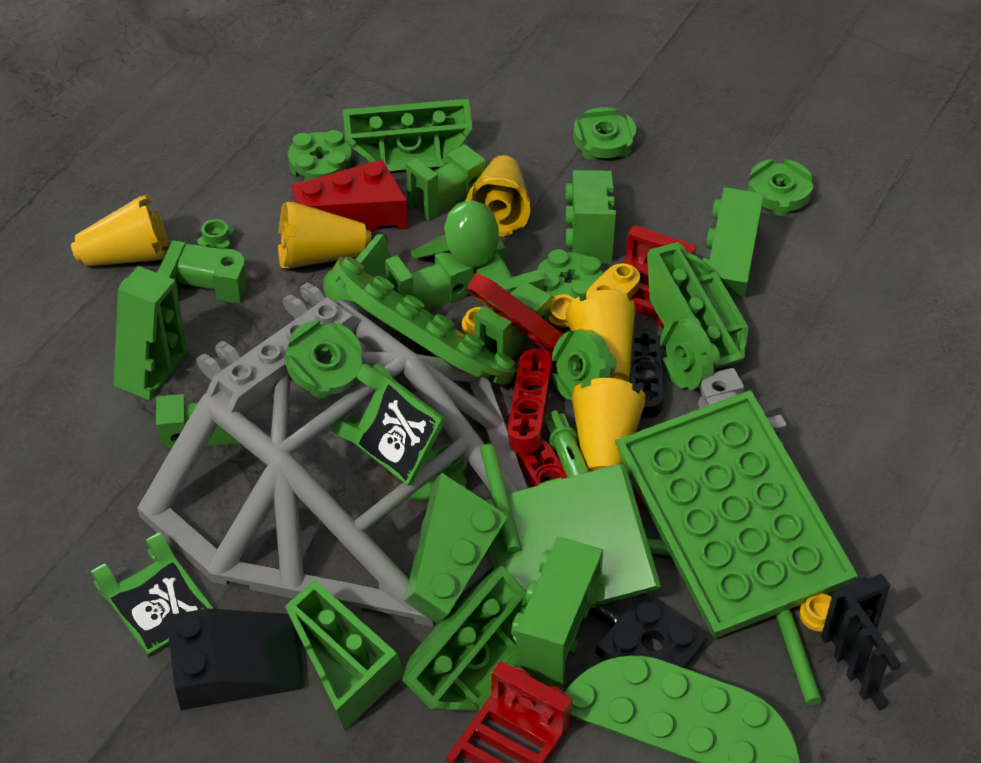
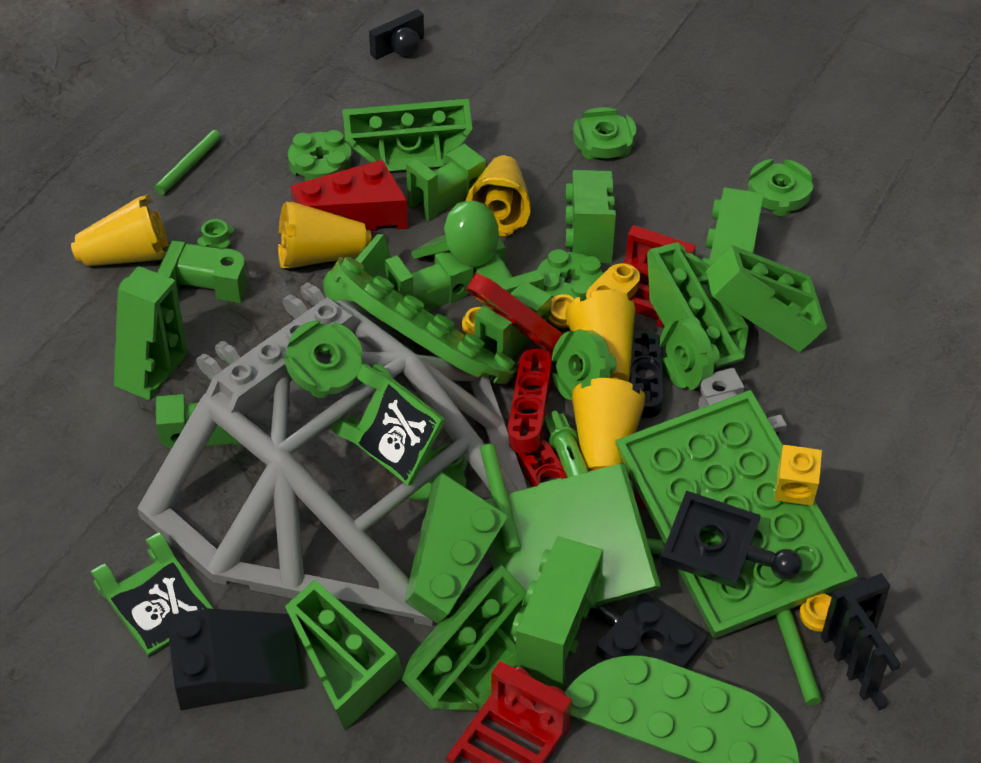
none -> bright green bar [154,130,222,195]
none -> black tile [369,9,424,60]
none -> black plate [660,490,803,589]
none -> bright green wedge [706,245,827,353]
none -> yellow brick [774,445,822,506]

